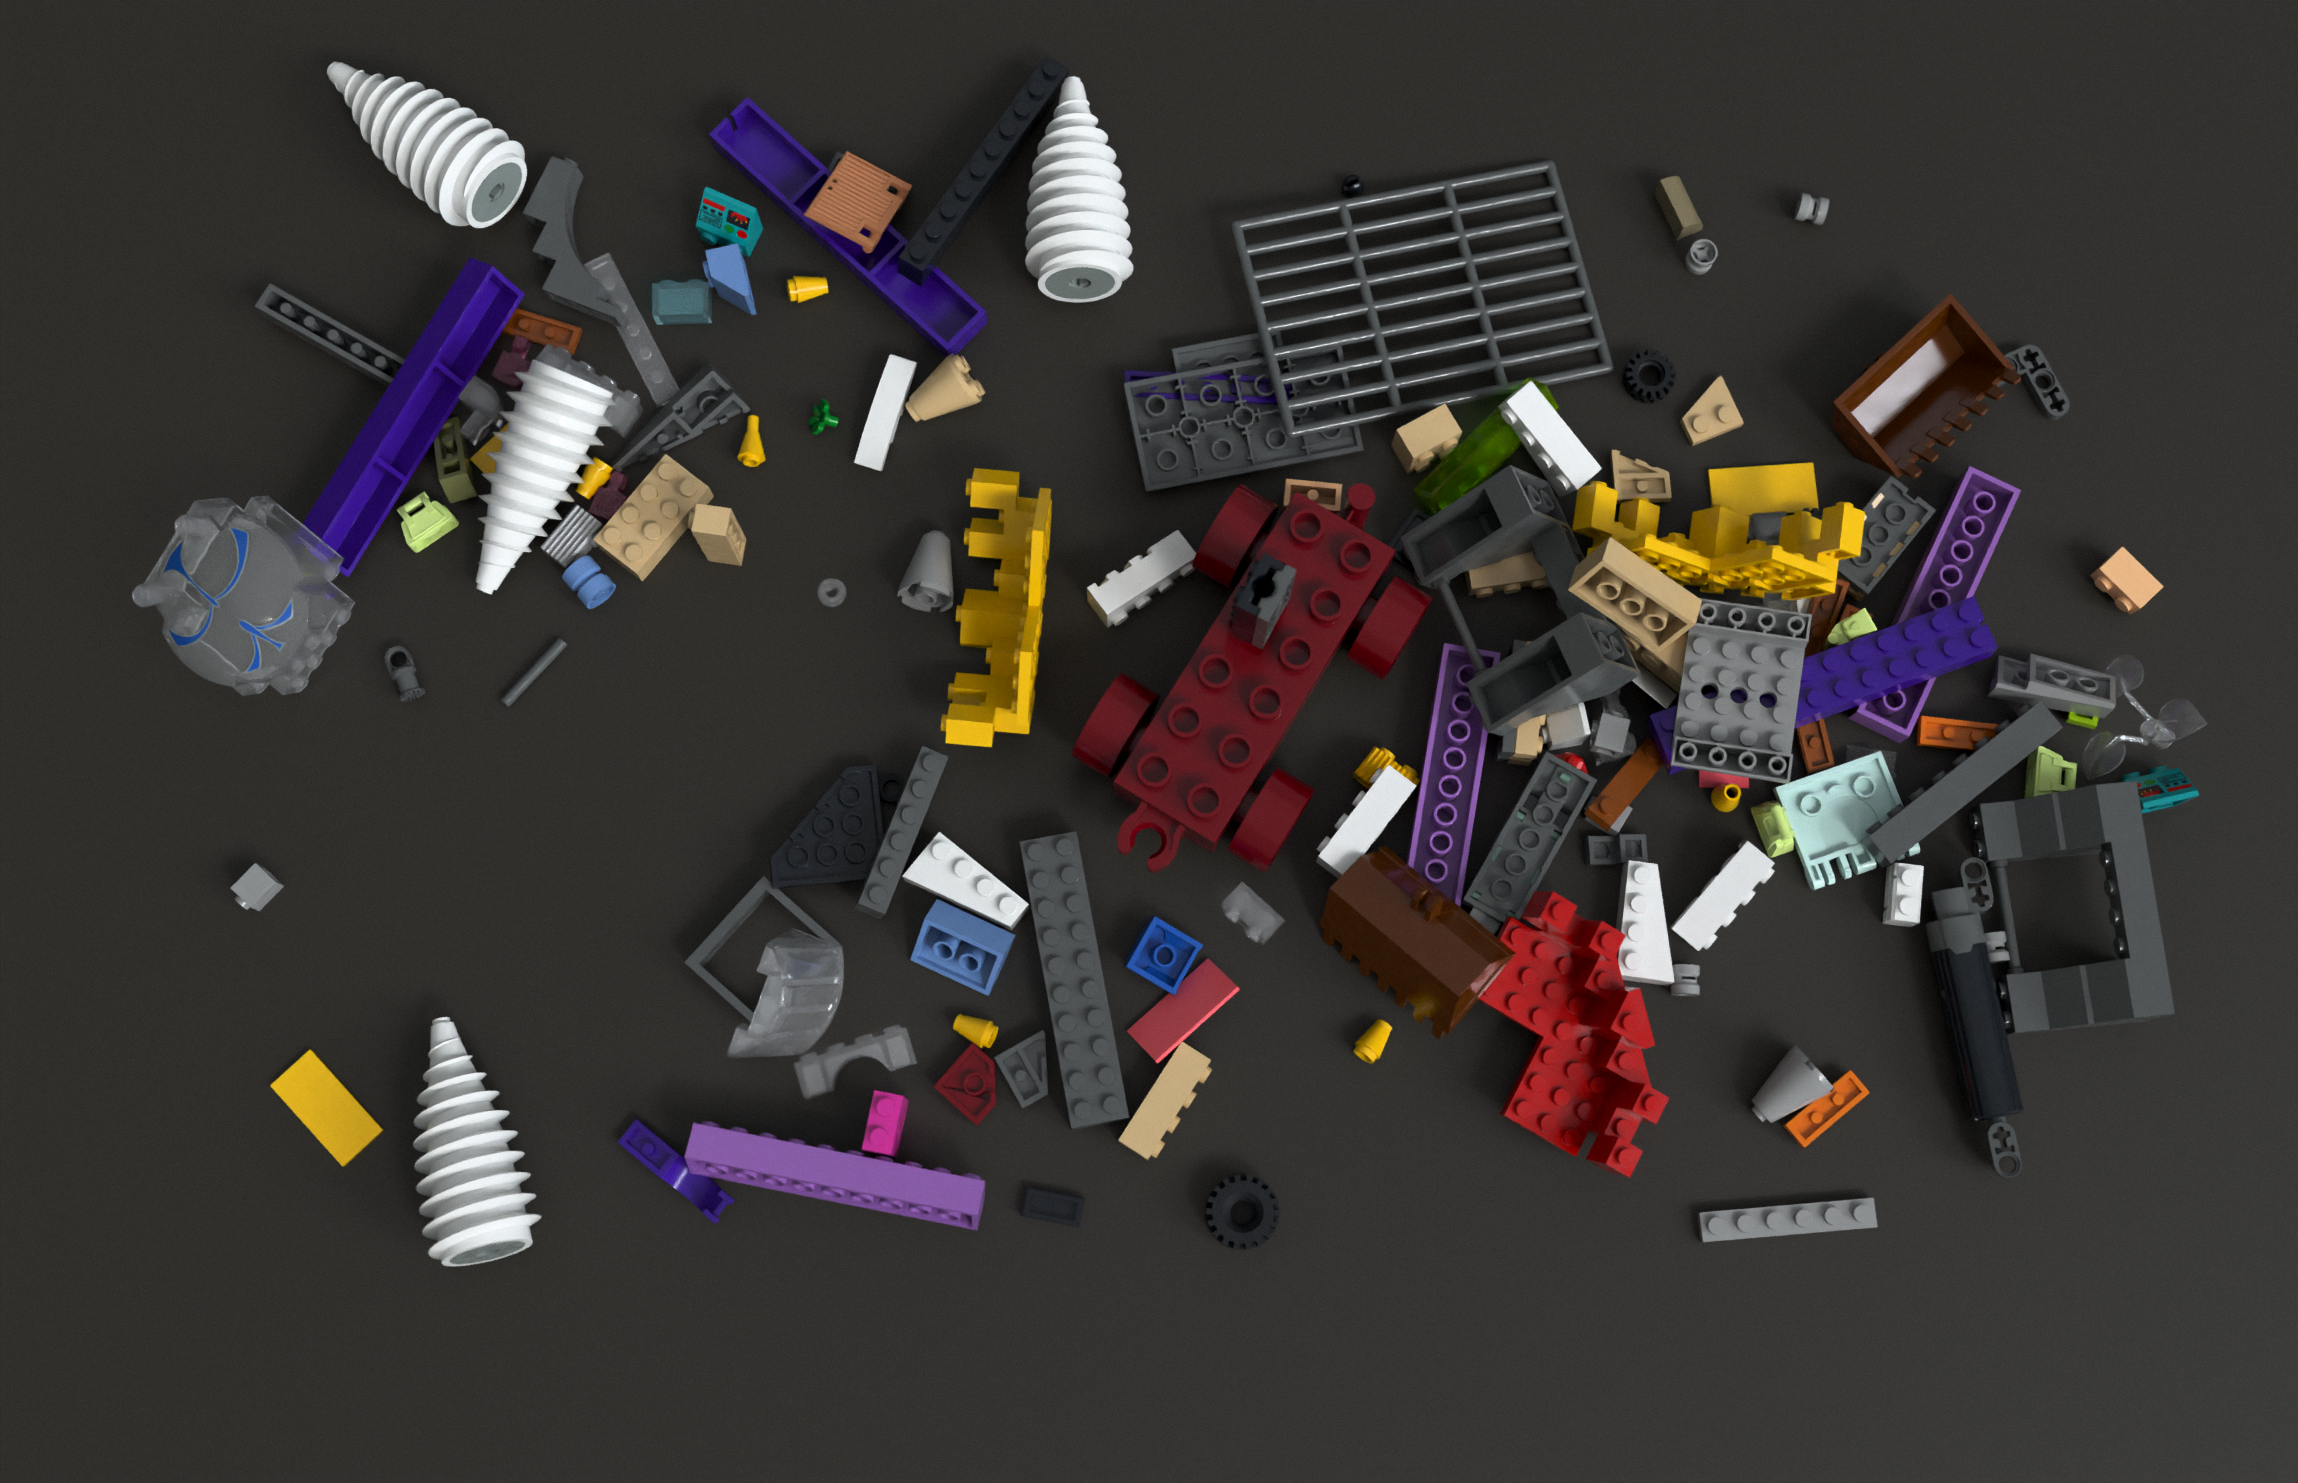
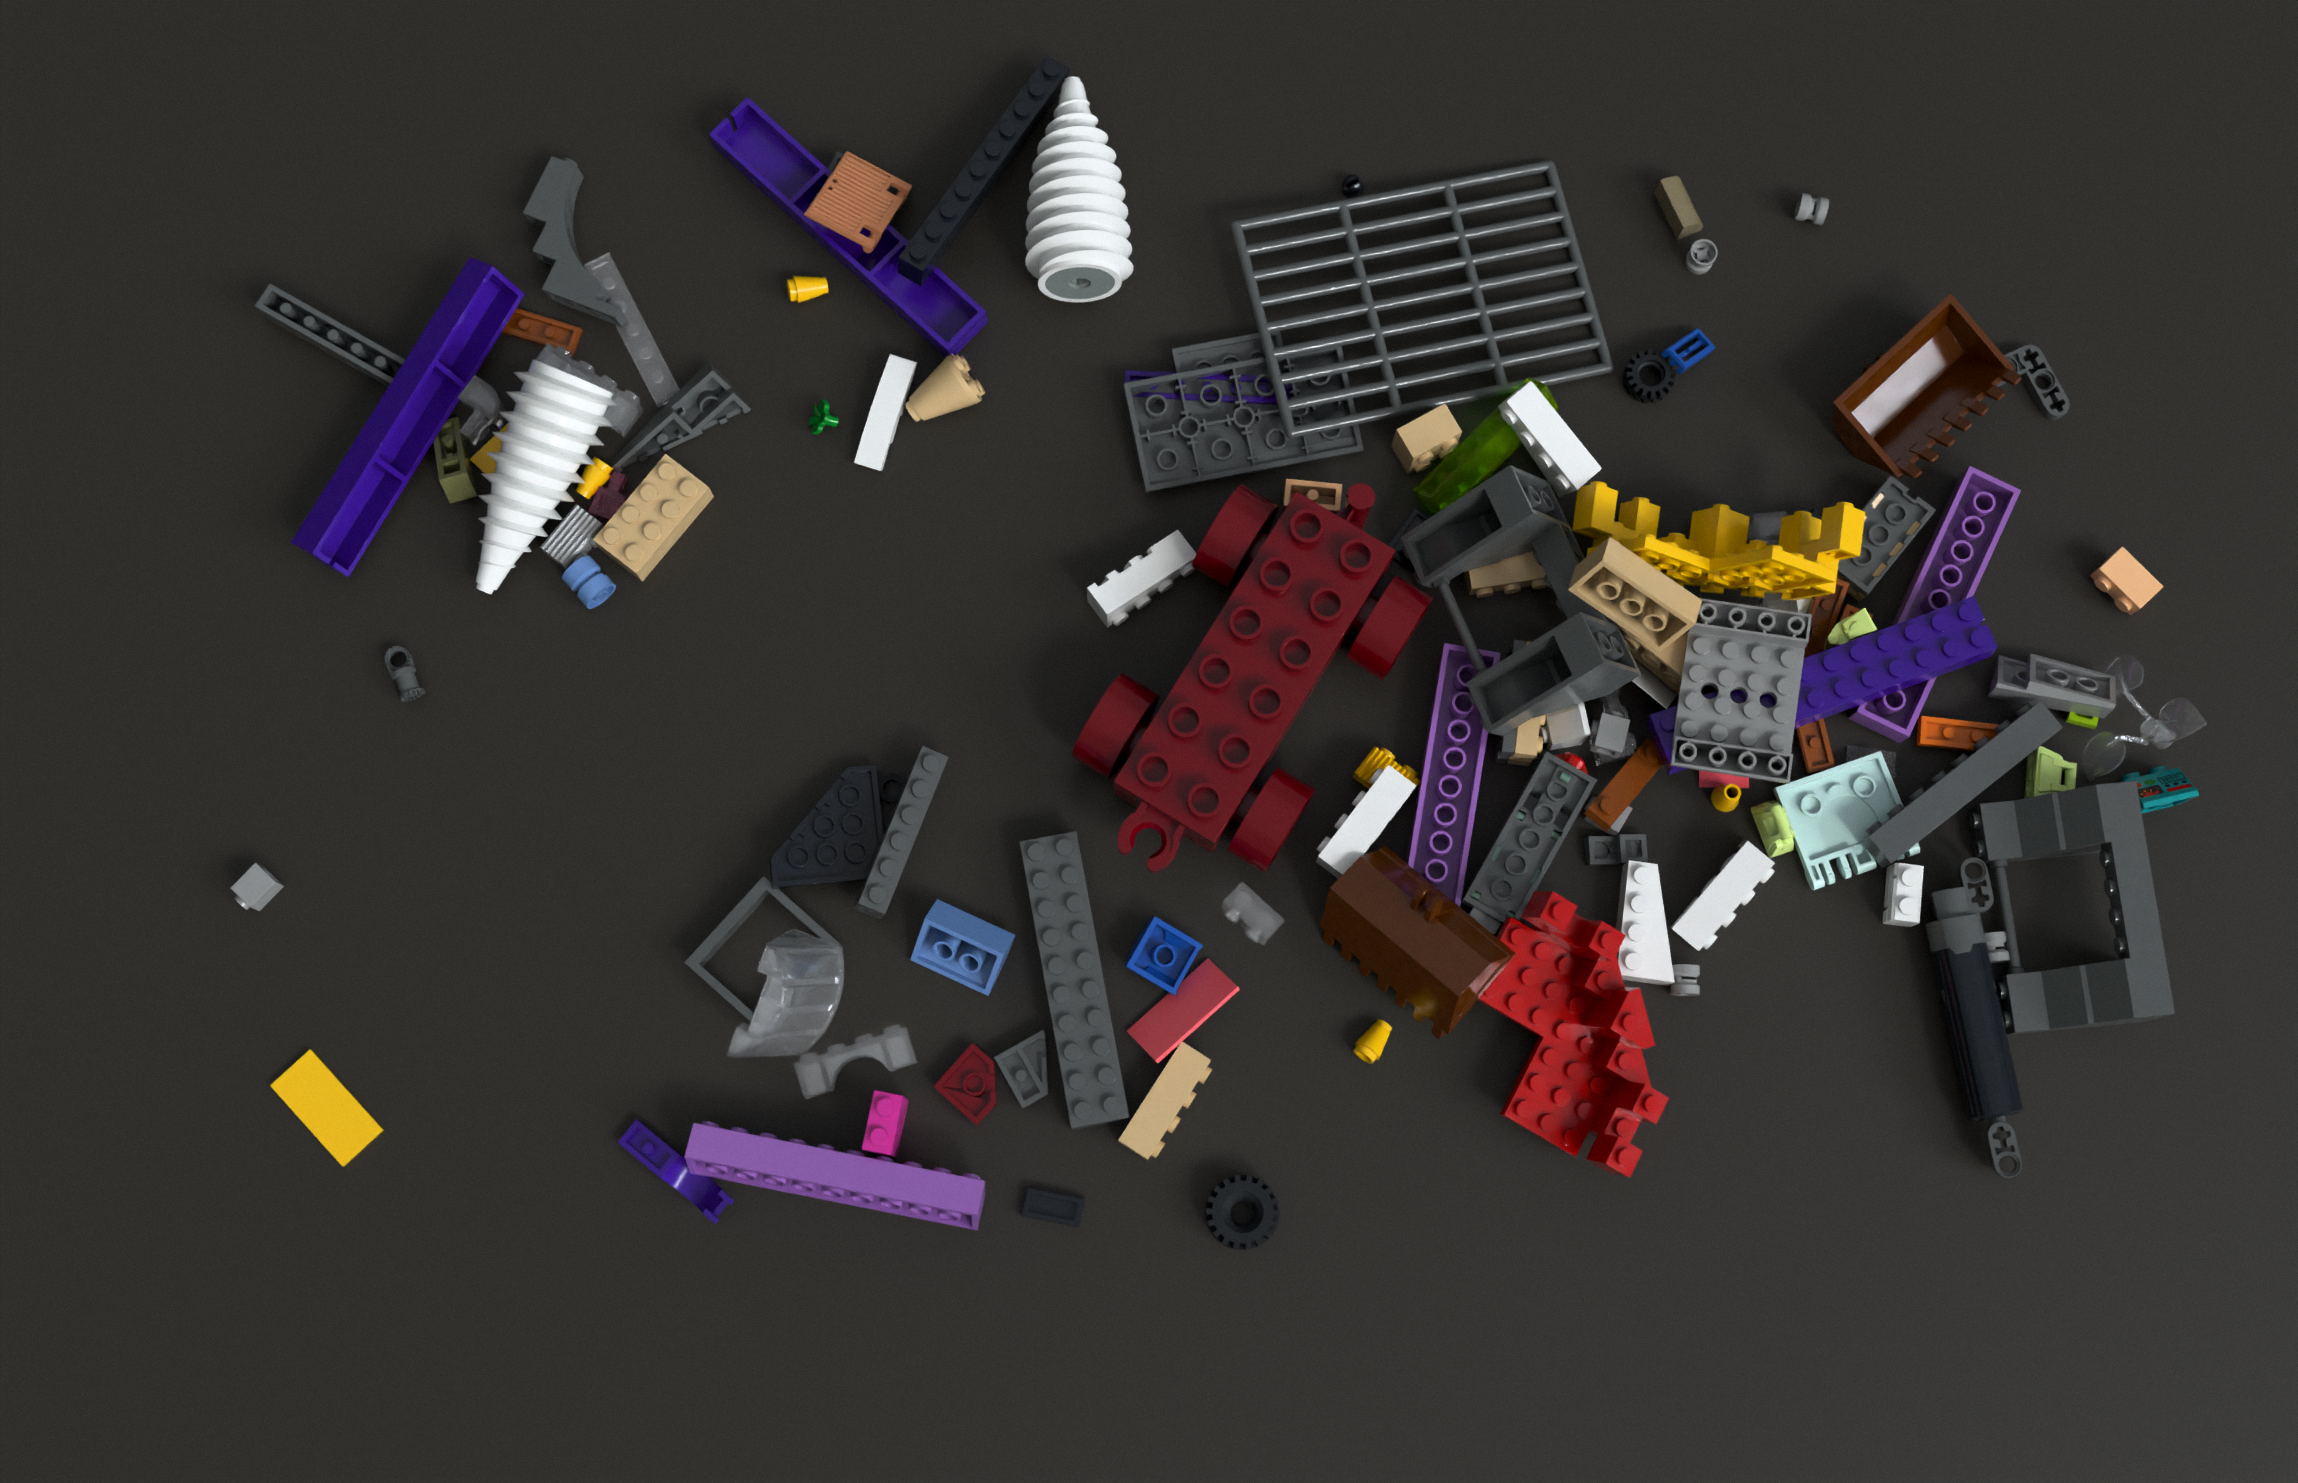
clear windscreen [132,495,356,696] -> none
white cone [327,62,527,228] -> none
yellowish green piece [397,491,459,553] -> none
white cone [413,1017,541,1266] -> none
clear pink plate [492,335,532,389] -> none
dark grey bar [500,637,567,707] -> none
clear light blue piece [652,279,712,325] -> none
tan brick [688,503,746,566] -> none
teal slope [696,187,763,257] -> none
medium blue slope [702,243,757,315] -> none
yellow cone [737,415,766,467] -> none
clear plate [818,578,846,607] -> none
light grey cone [897,531,954,612] -> none
white wedge [902,832,1030,931] -> none
yellow brick [941,468,1052,747] -> none
yellow cone [953,1014,998,1048] -> none
piece [1229,553,1297,650] -> none
tan wing [1610,450,1672,504] -> none
tan wing [1680,376,1744,446] -> none
light grey plate [1697,1198,1878,1242] -> none
yellow piece [1707,462,1819,517] -> none
light grey cone [1751,1045,1834,1123] -> none
orange plate [1783,1070,1870,1148] -> none
none -> blue tile [1661,327,1716,375]

